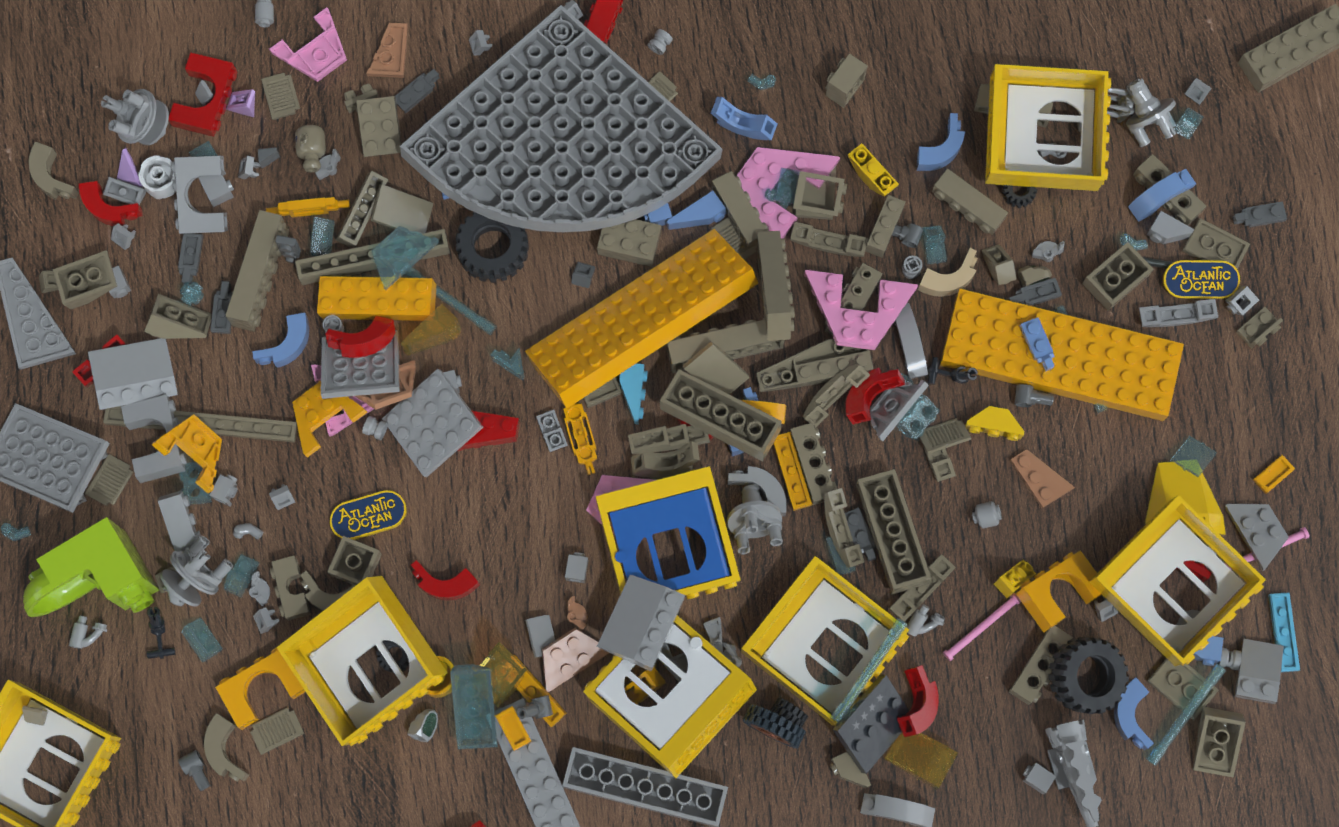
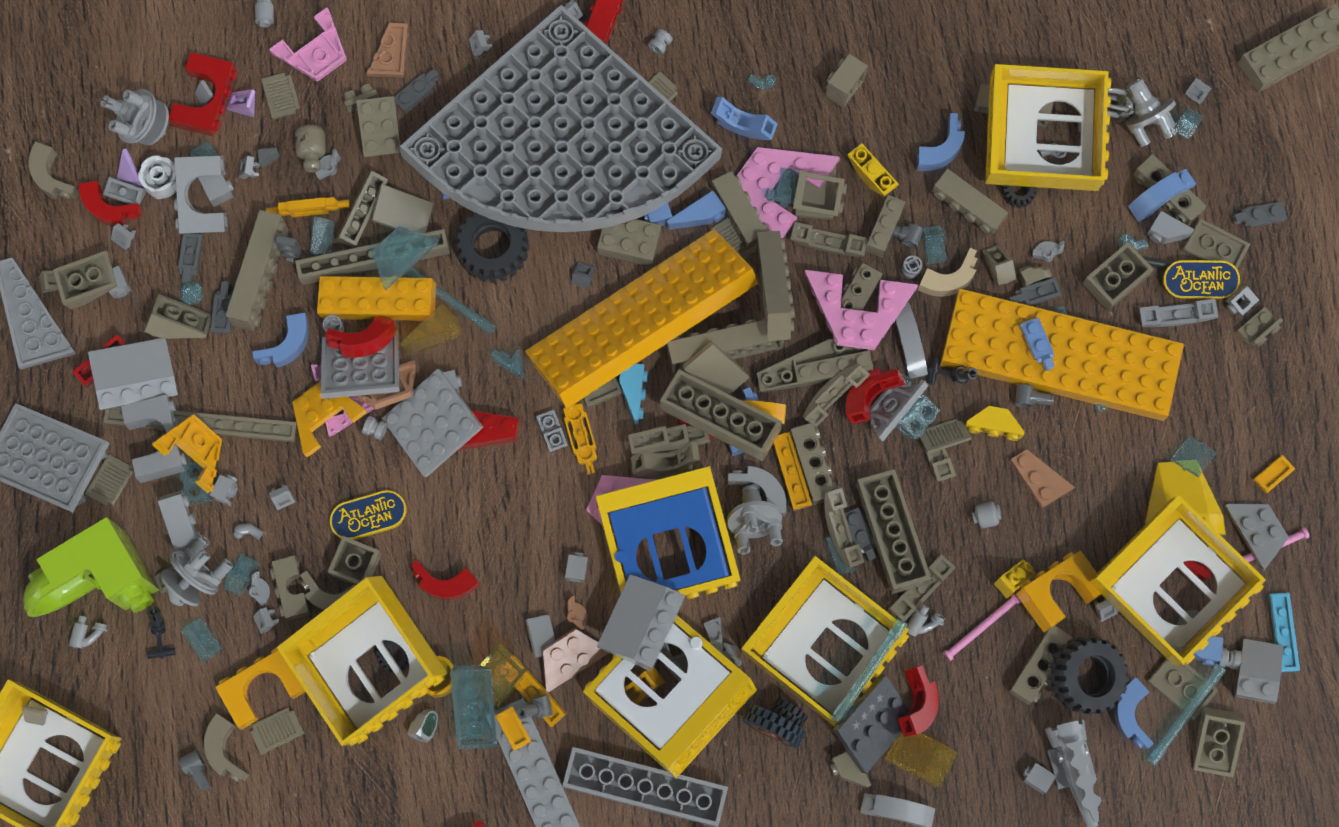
clear light blue arm [1,523,31,541] -> none

